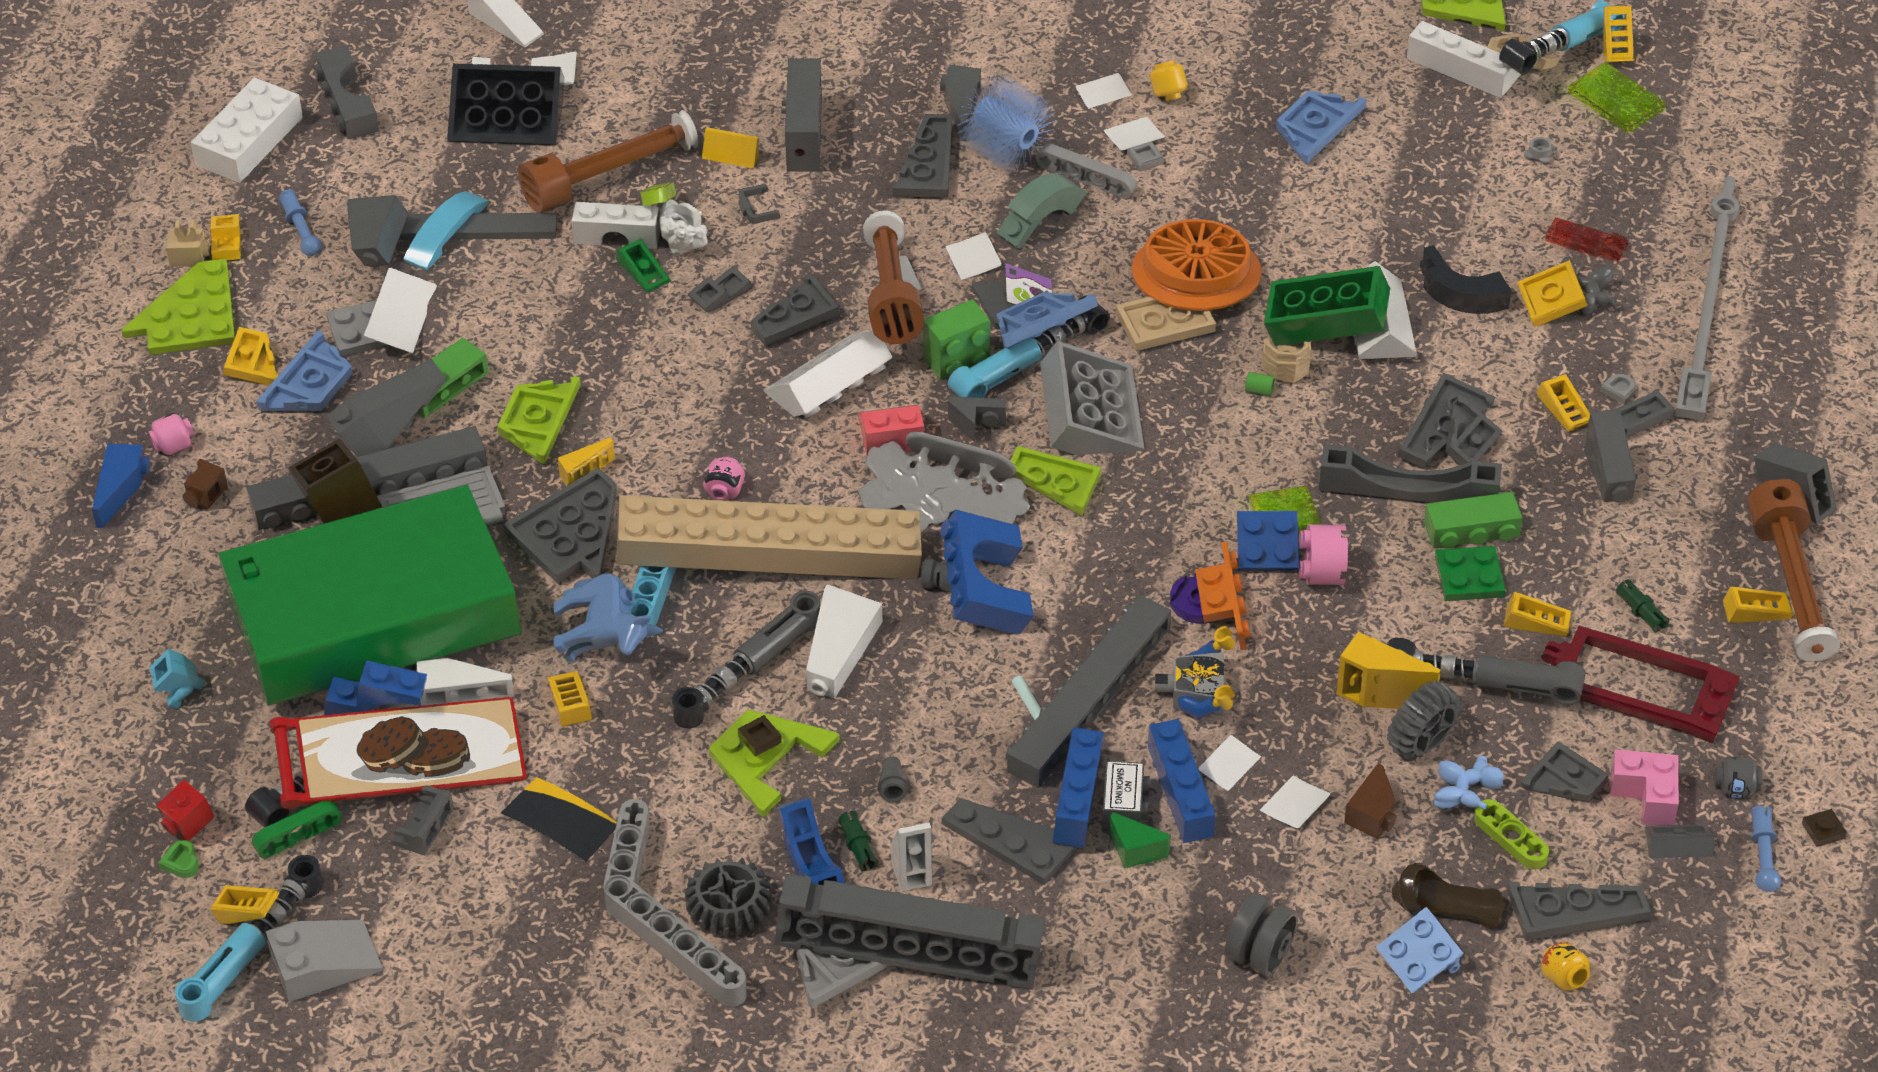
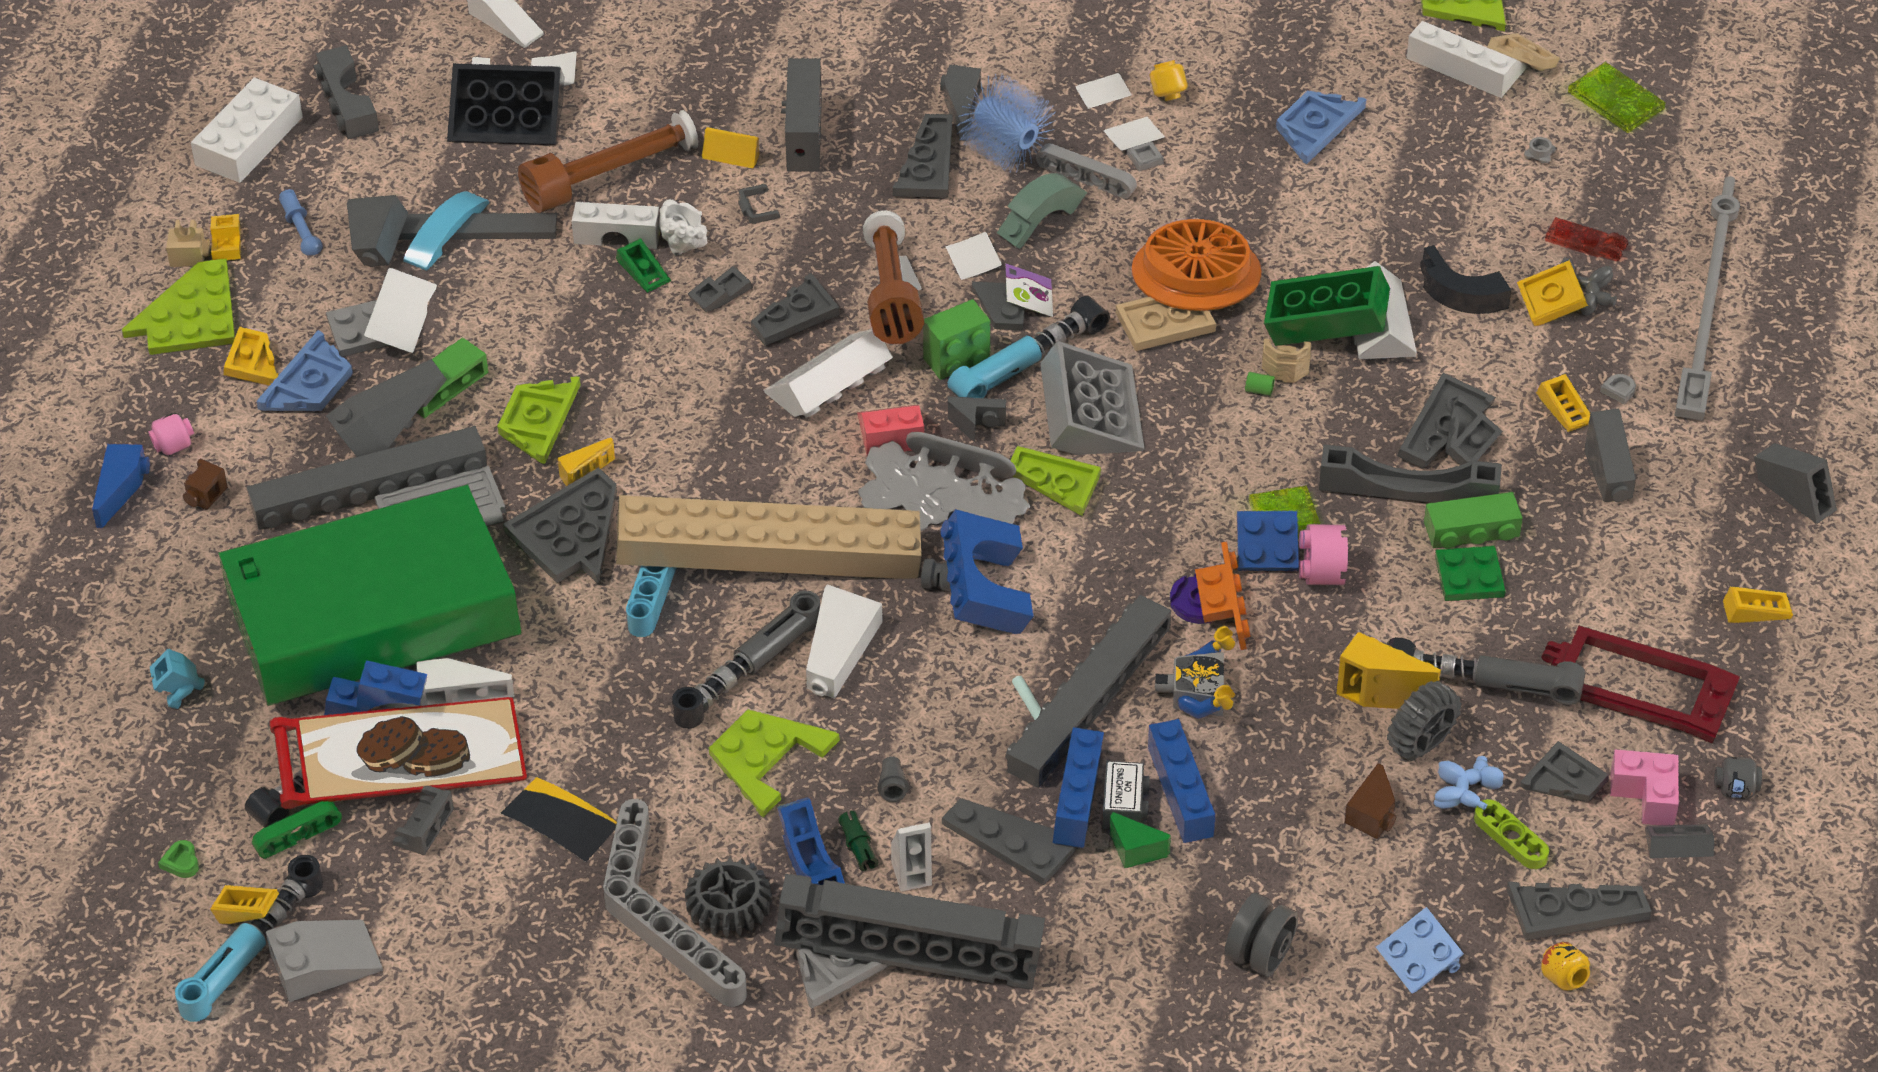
red head [156,779,215,841] -> none
dark brown slope [288,438,383,524] -> none
yellow slope [547,671,592,727] -> none
medium blue animal [554,573,663,662] -> none
lime beam [640,182,677,206] -> none
bright pink head [703,457,745,501] -> none
dark brown plate [738,715,782,757] -> none
medium blue wing [996,292,1098,348] -> none
white sticker [1198,735,1330,828] -> none
dark brown hair [1392,862,1505,929] -> none
piece [1499,0,1625,75] -> none
yellow slope [1503,592,1572,637] -> none
yellow slope [1603,5,1633,62] -> none
dark grey hinge [1616,390,1675,438] -> none
dark green pin [1616,579,1669,633] -> none
dark orange piece [1747,479,1840,662] -> none
medium blue pin [1751,806,1781,892] -> none
dark brown plate [1802,809,1847,847] -> none

